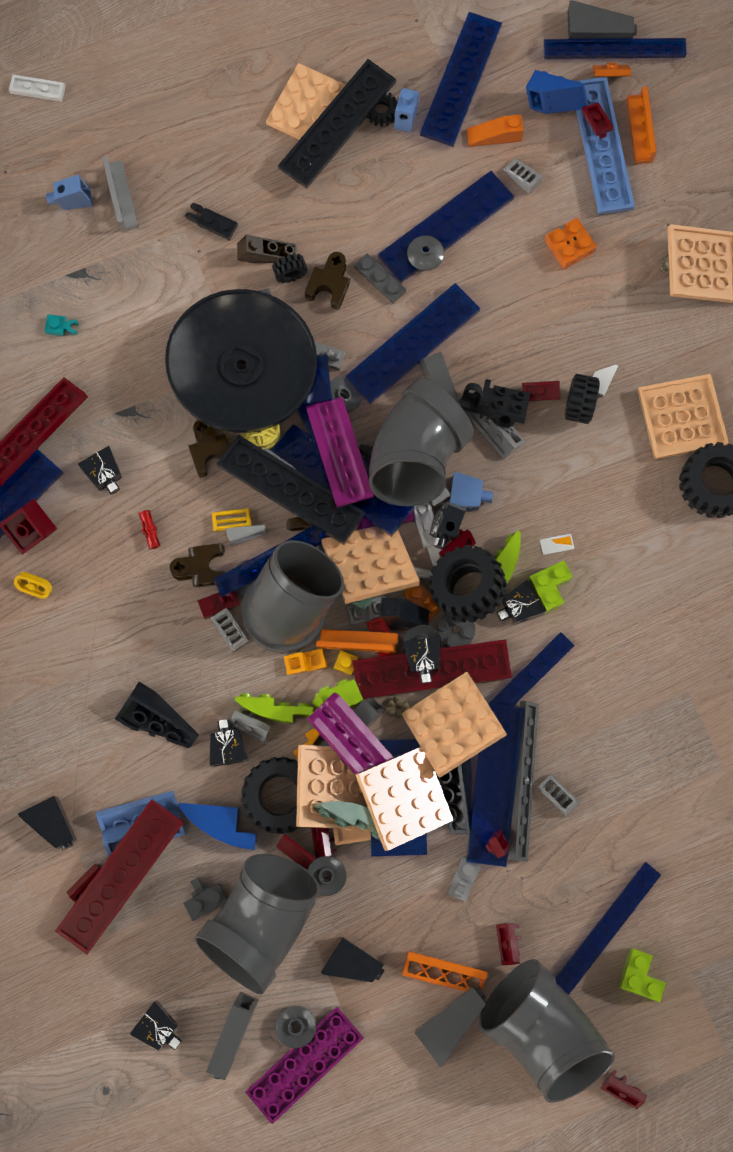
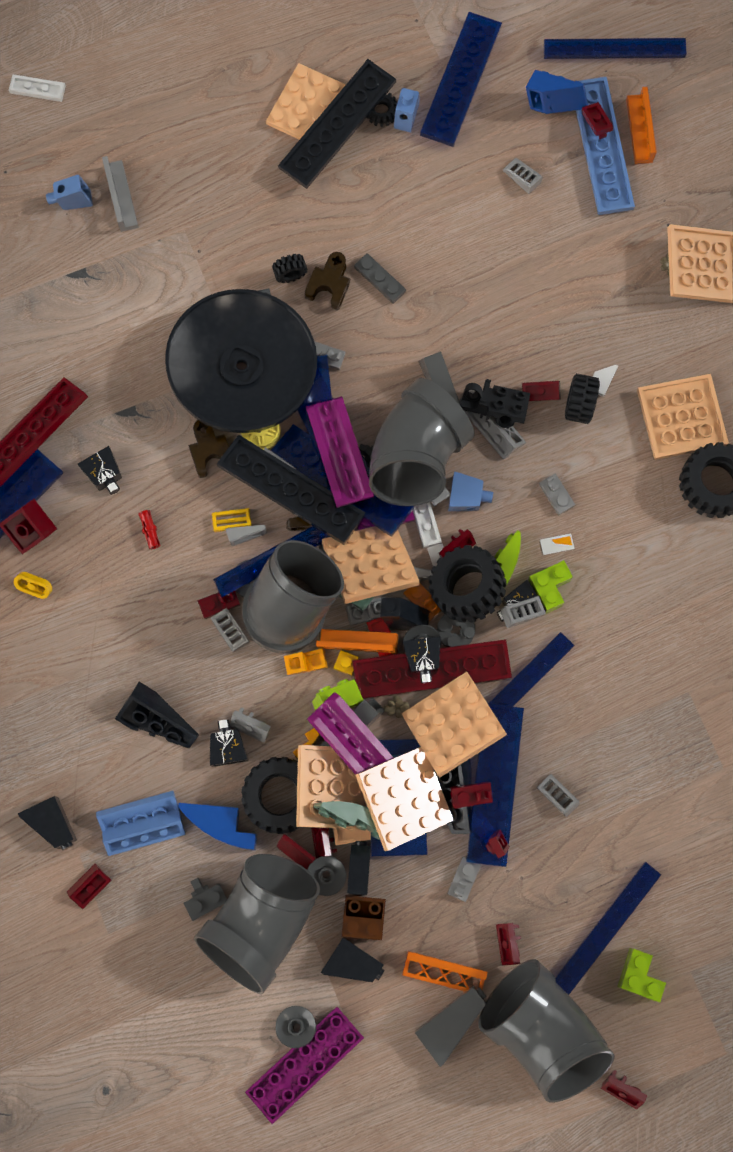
teal plate [44,314,79,336] -> none
dark red plate [55,799,184,955] -> none
black torso [130,1001,182,1050] -> none
dark brown piece [170,543,229,587] -> none
black hinge [185,203,238,241] -> none
dark grey slope [206,992,259,1080] -> none
lime slope [235,693,314,724] -> none
dark brown slope [237,235,296,263] -> none
dark grey dish [327,377,361,412] -> none
clear blue plate [346,283,480,405] -> none
clear blue plate [378,171,514,283] -> none
dark grey dish [407,236,444,271] -> none
black torso [430,502,466,550] -> none
orange slope [466,114,524,147] -> none
dark grey plate [509,701,539,862] -> none
orange piece [545,217,597,270] -> none
dark grey slope [567,1,637,43] -> none
orange plate [592,62,631,77] -> none
none -> reddish brown slope [342,895,386,940]
none -> black slope [347,841,371,895]
none -> dark red plate [450,781,493,809]
none -> light grey slope [500,596,546,628]
none -> light grey plate [539,473,575,516]

